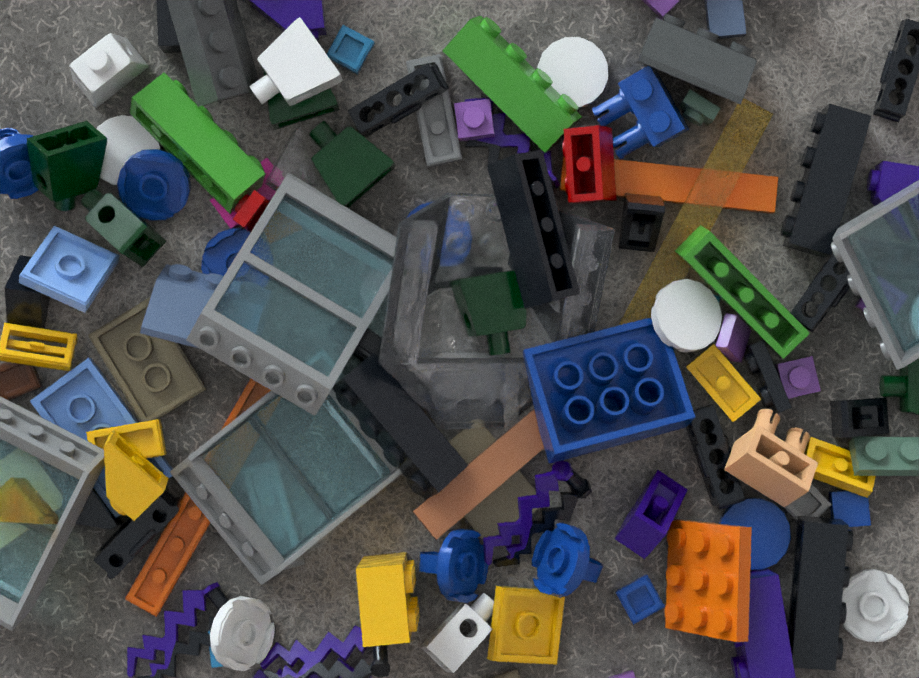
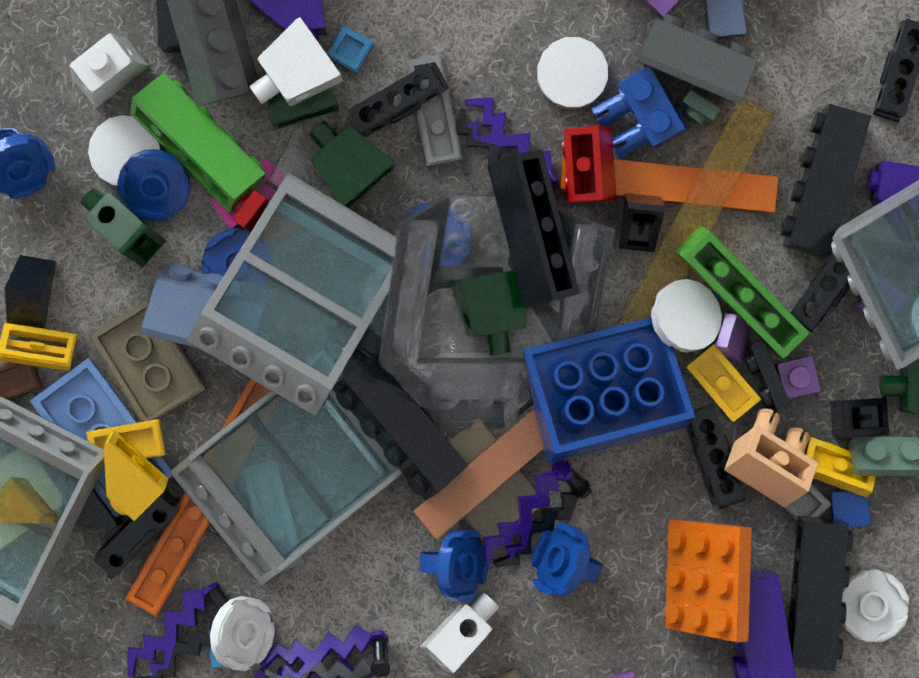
light blue tile [19,226,119,313] -> none
dark green torso [27,121,107,211] -> none
yellow brick [356,552,420,647] -> none
bright green brick [442,16,582,153] -> none
medium lavender plate [454,99,495,142] -> none
yellow tile [487,586,565,665] -> none
dark purple slope [615,470,688,559] -> none
blue tile [615,574,665,625] -> none
blue tile [719,498,791,570] -> none

